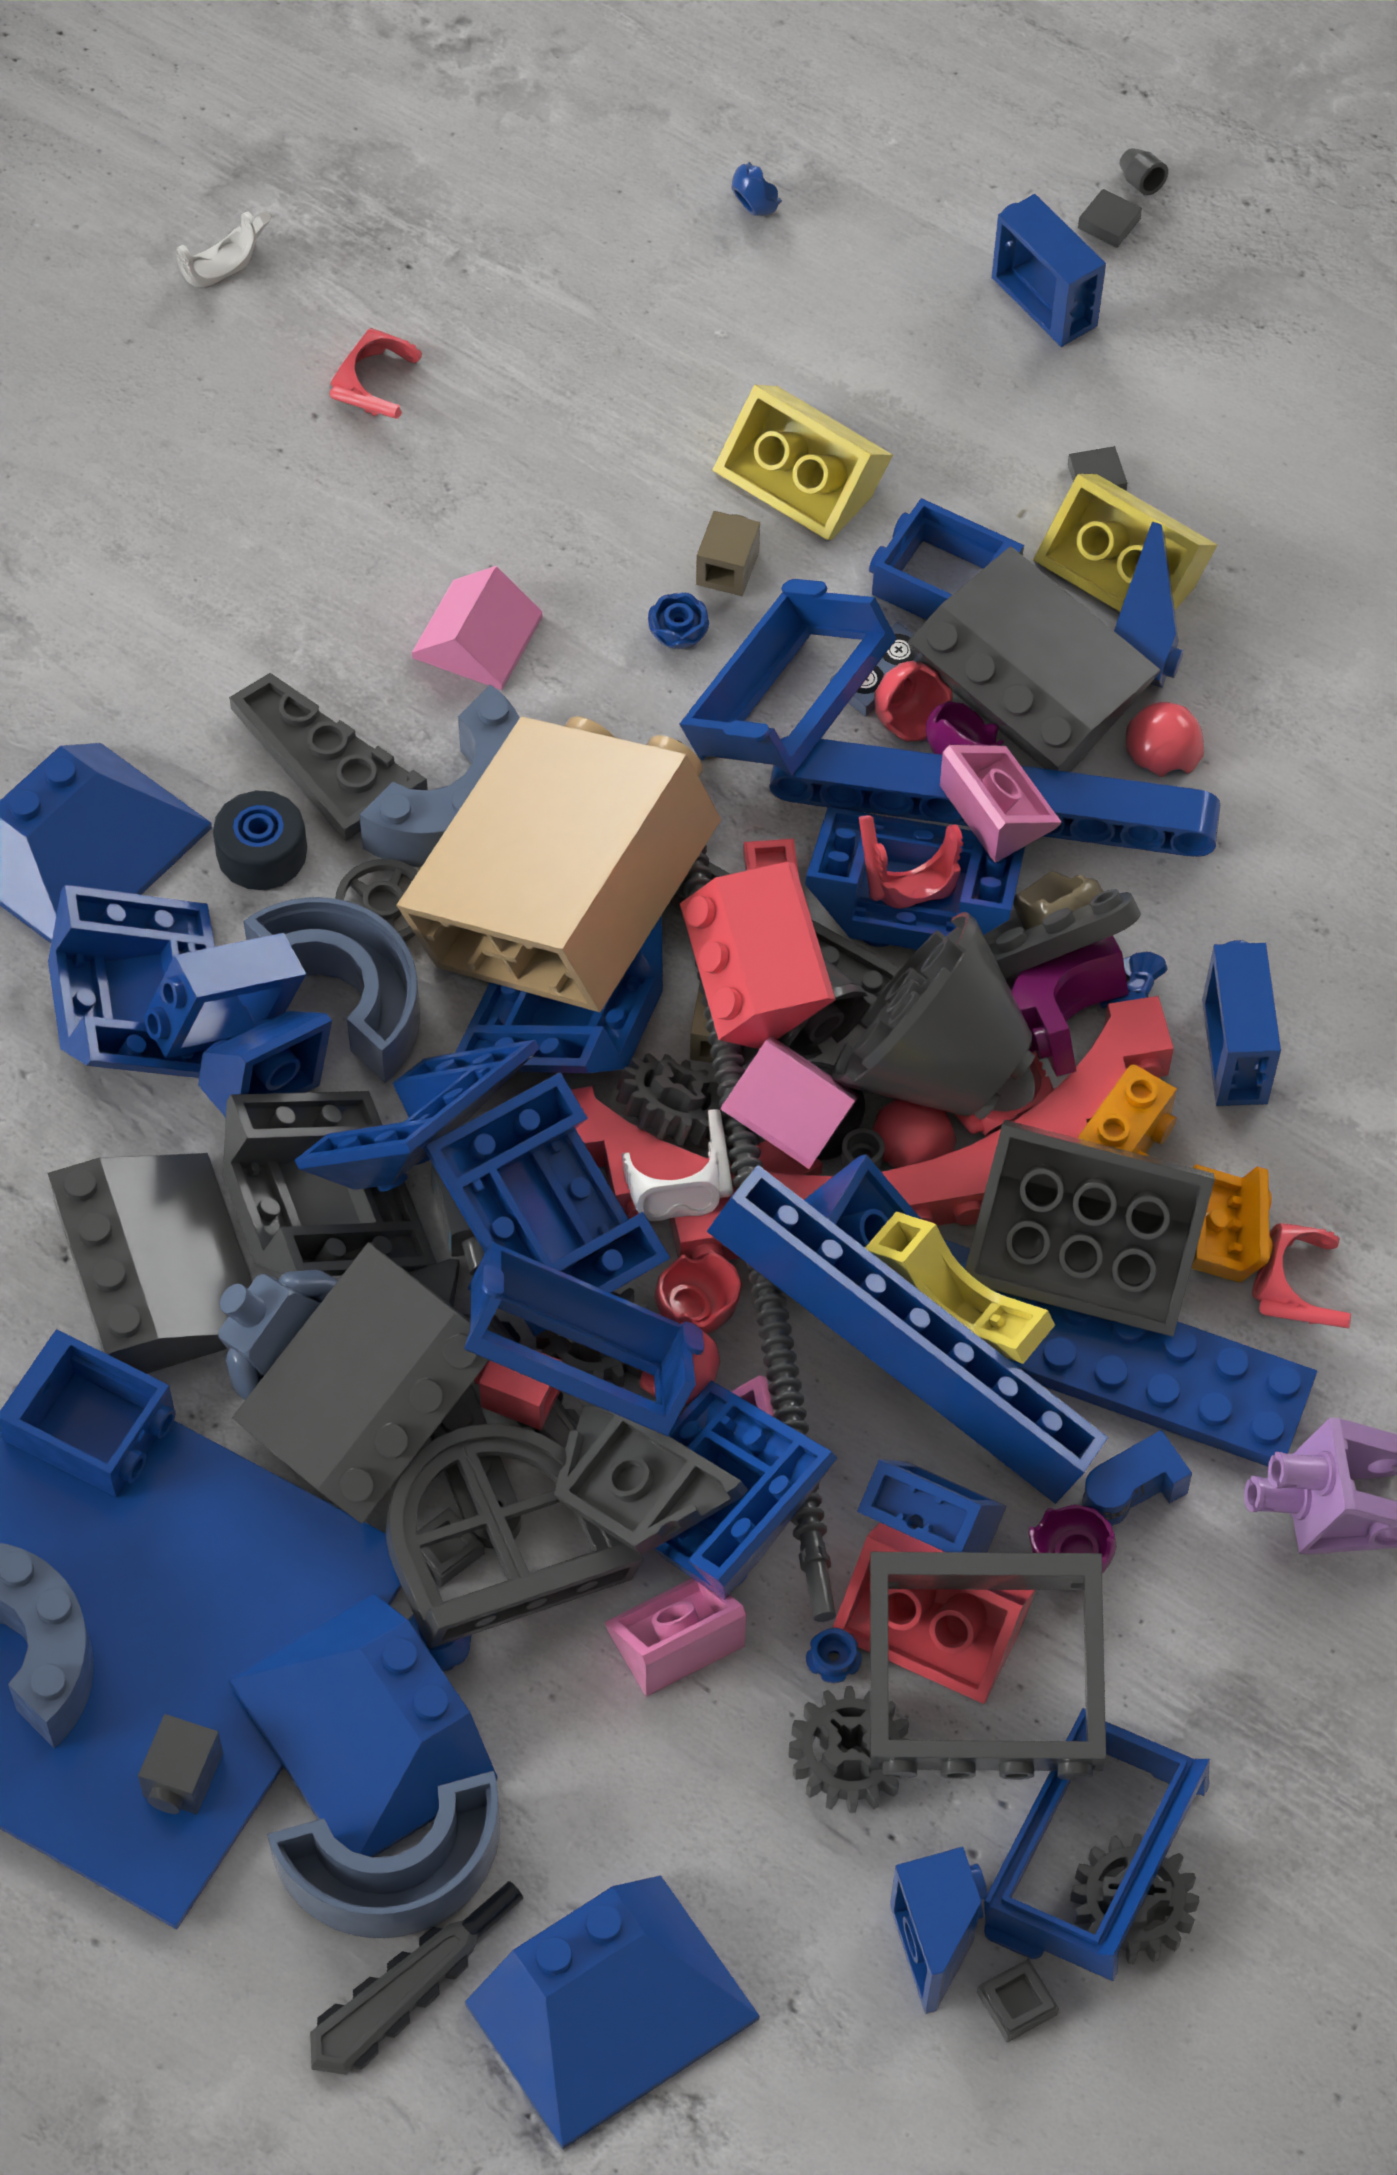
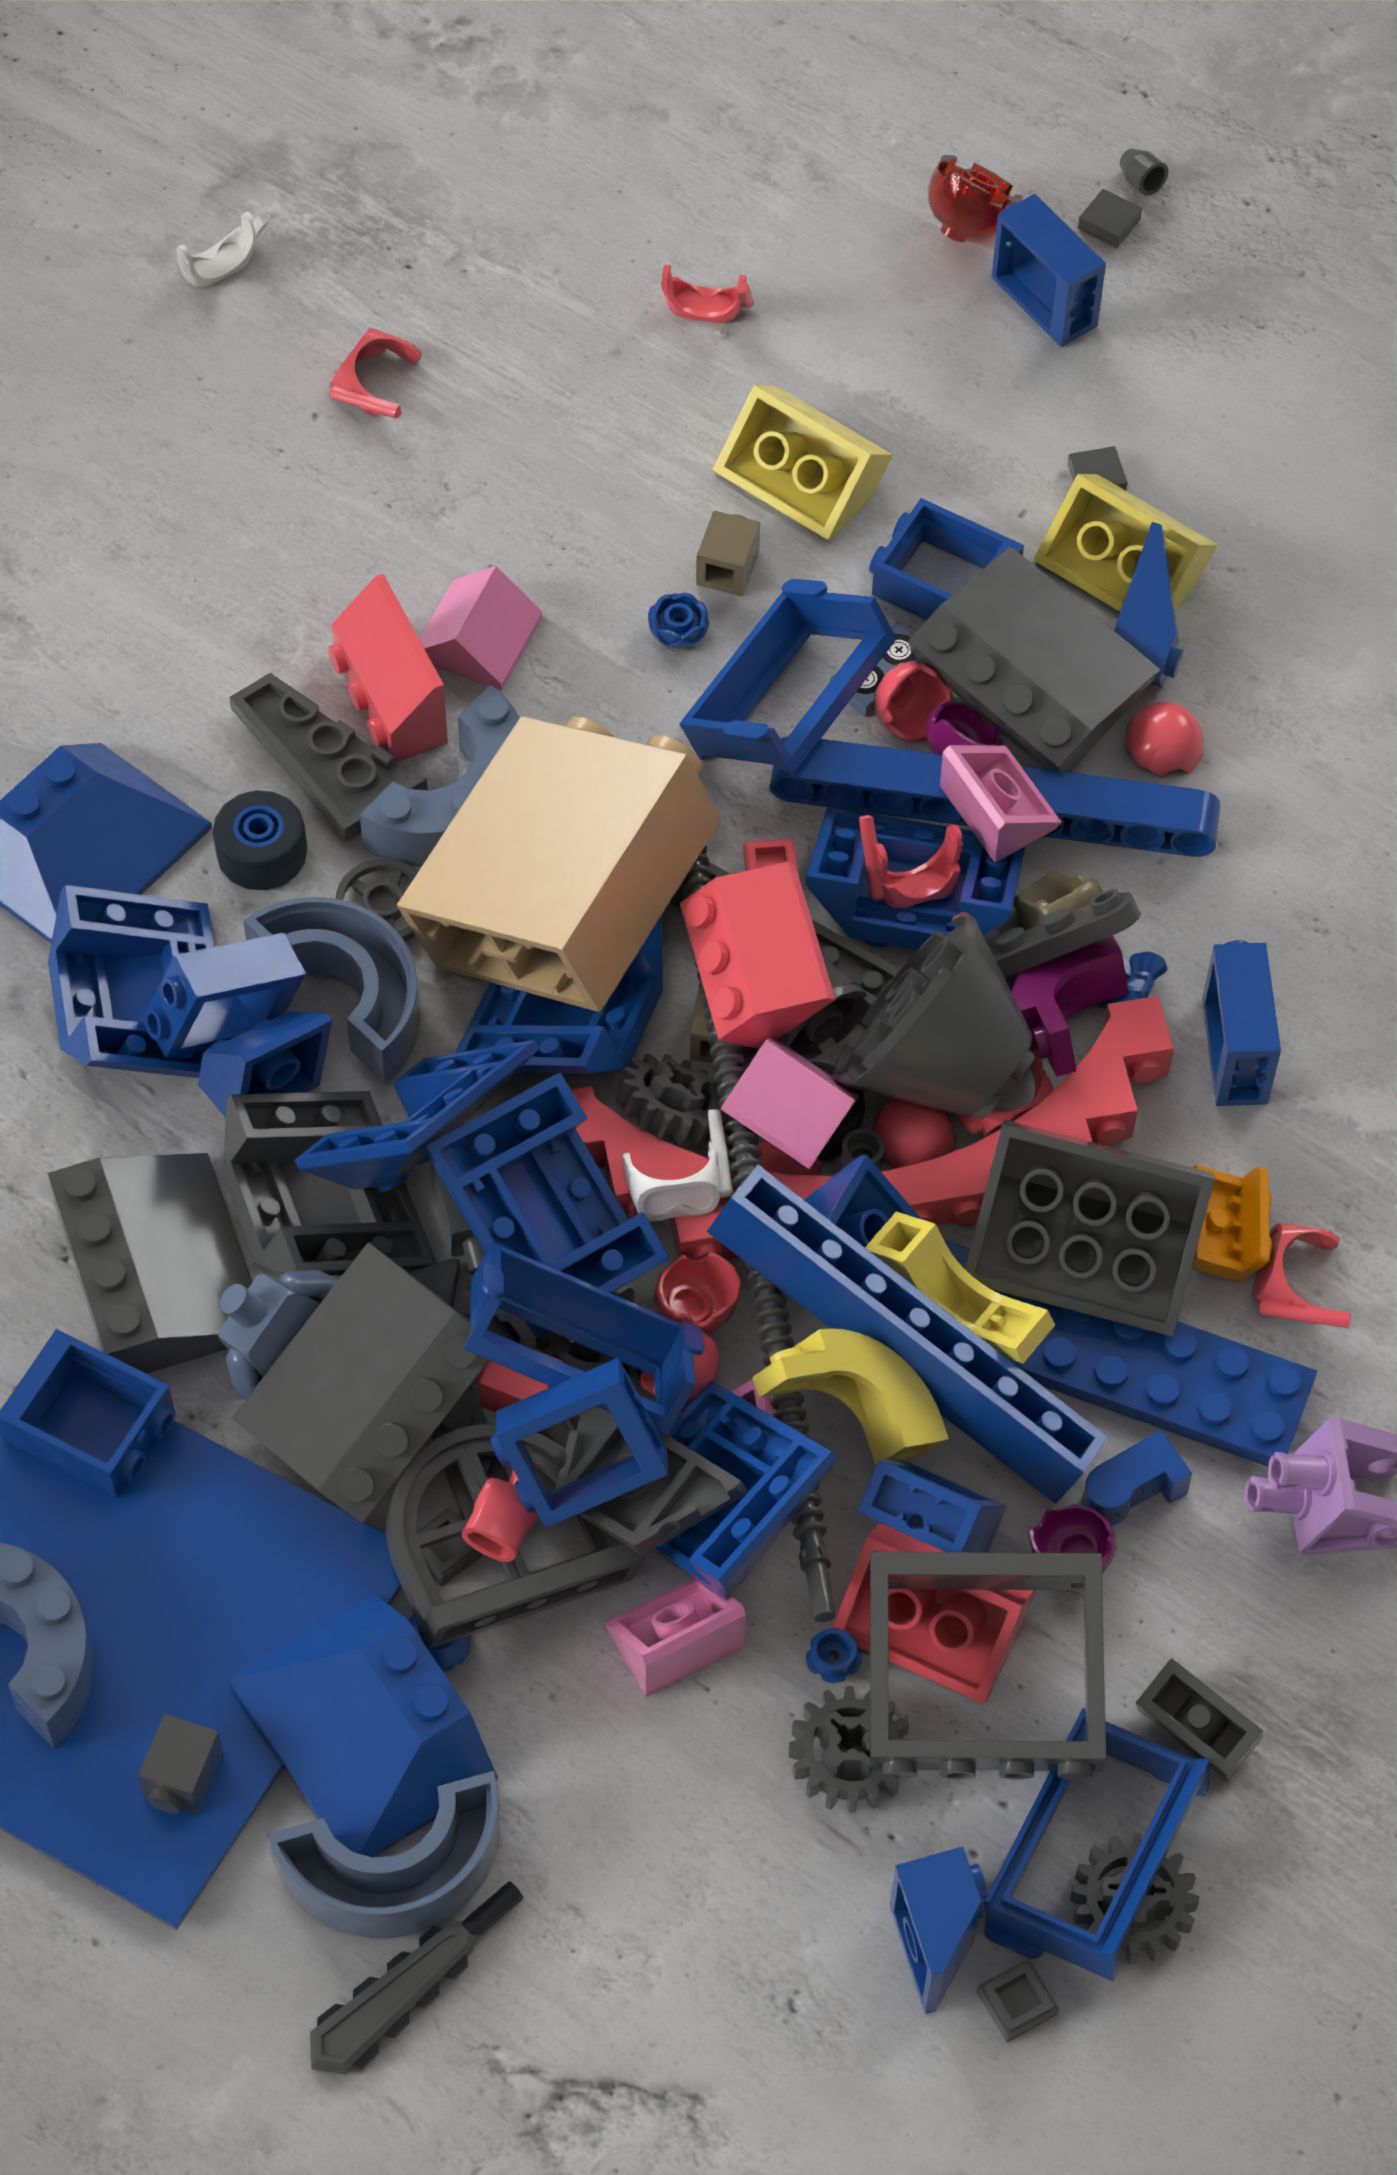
blue slope [465,1875,760,2150] -> none
blue plate [731,162,782,216] -> none
light orange bracket [1078,1064,1177,1157] -> none
none -> coral slope [328,574,448,763]
none -> coral piece [462,1460,539,1562]
none -> blue window [490,1357,668,1528]
none -> coral helmet [661,264,754,323]
none -> light yellow arch [752,1328,949,1465]
none -> clear red cylinder [928,155,1023,242]
none -> dark grey brick [1136,1658,1263,1782]

